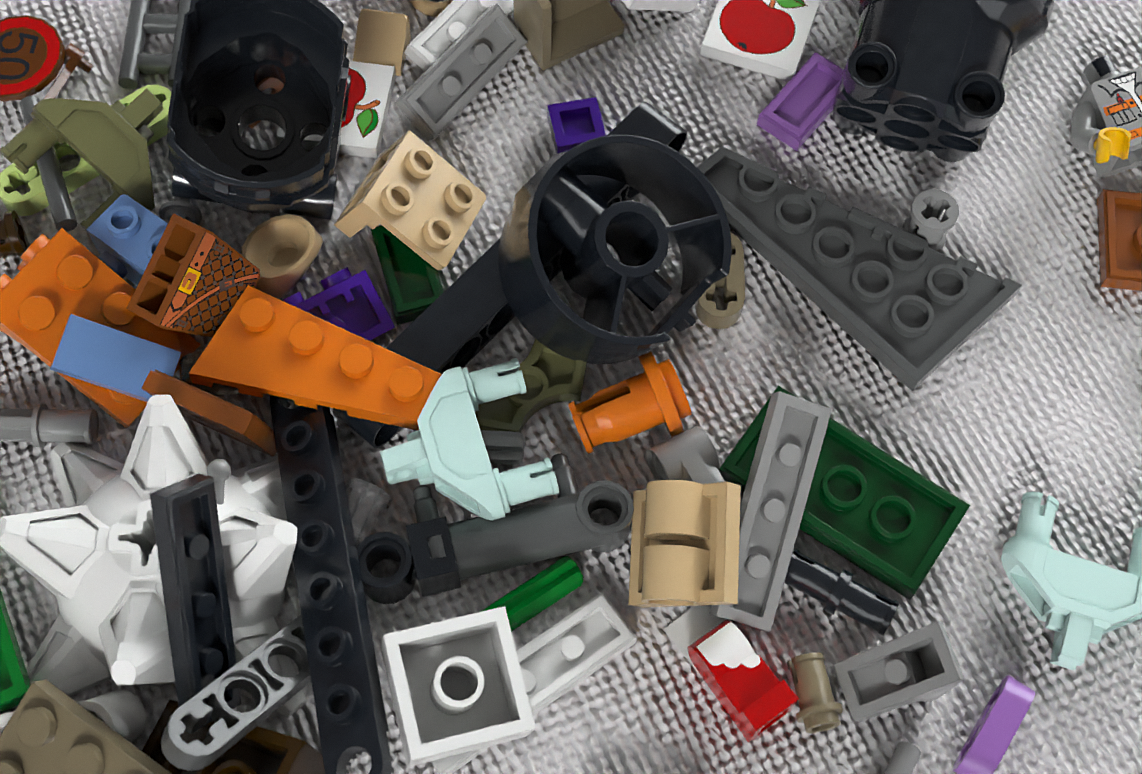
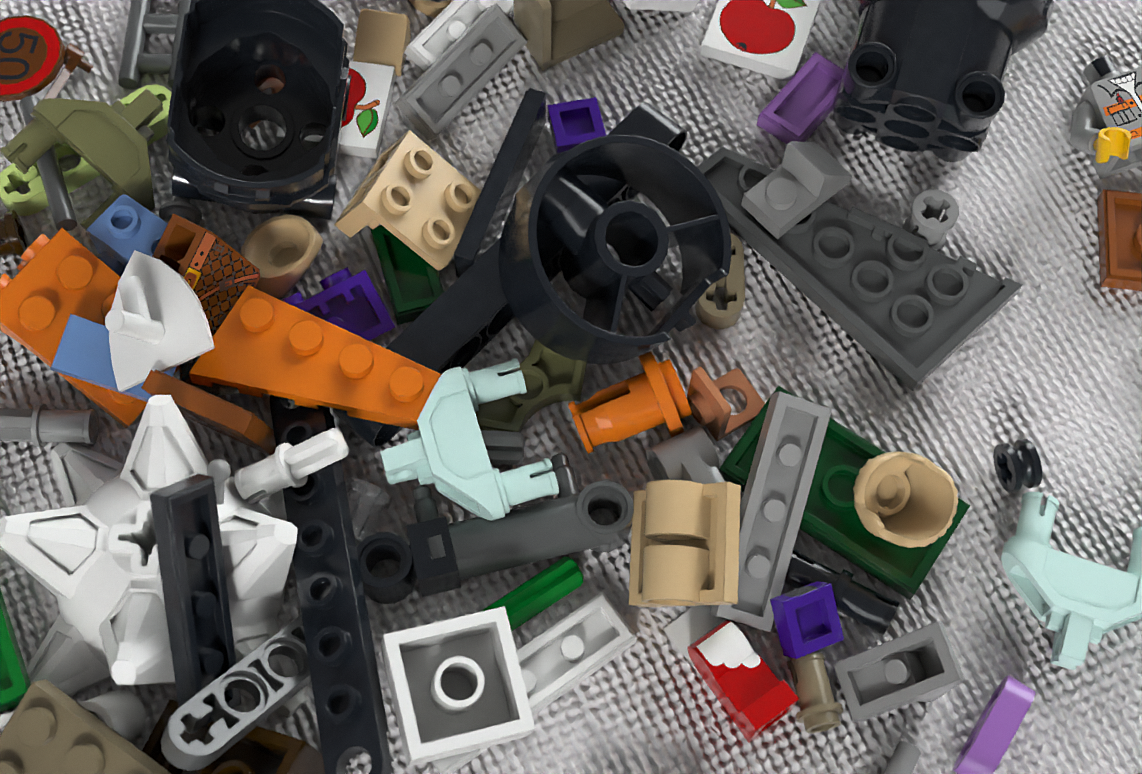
none -> white shield [105,250,215,392]
none -> white axle [234,428,349,504]
none -> black tile [454,88,546,278]
none -> nougat bracket [687,366,765,441]
none -> light grey slope [741,141,852,239]
none -> dark purple plate [770,581,844,659]
none -> tan hair [853,451,958,548]
none -> black bush [993,439,1042,493]

